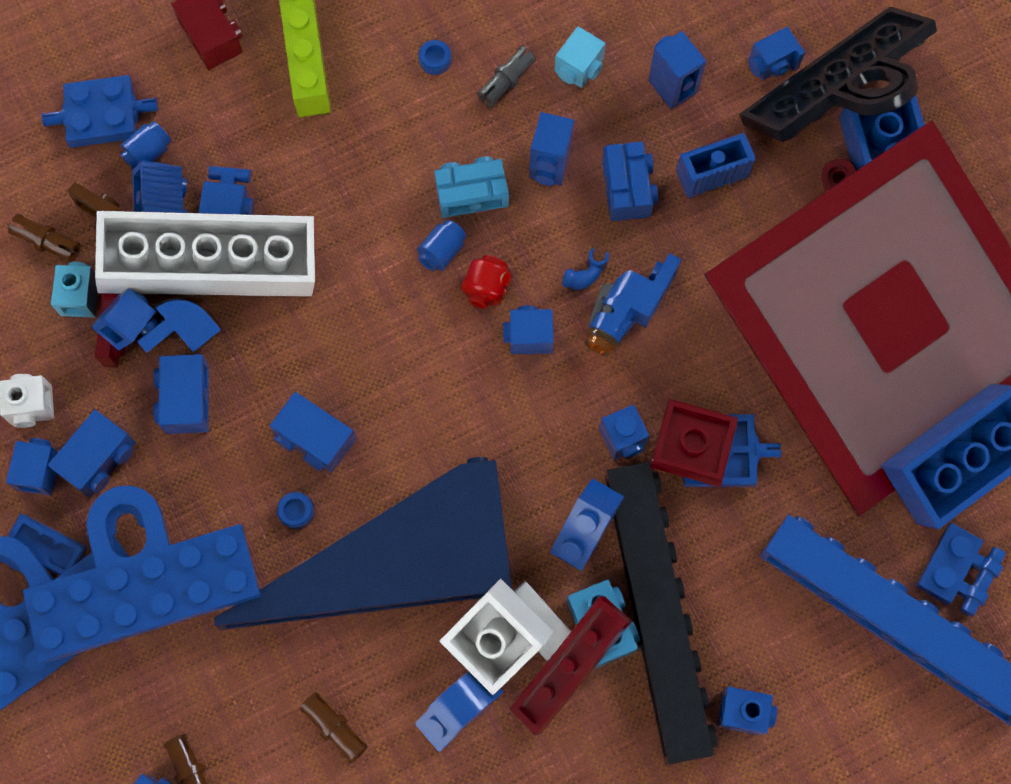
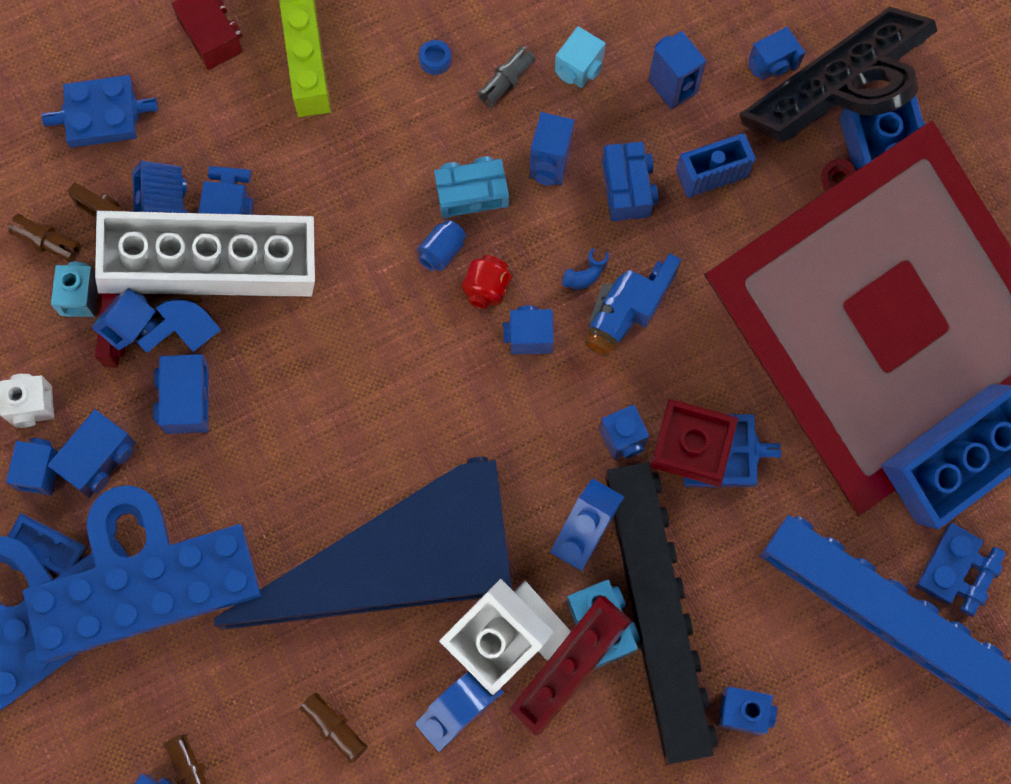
blue brick [120,121,172,170] -> none
blue brick [270,392,357,473] -> none
blue tile [277,492,314,530] -> none

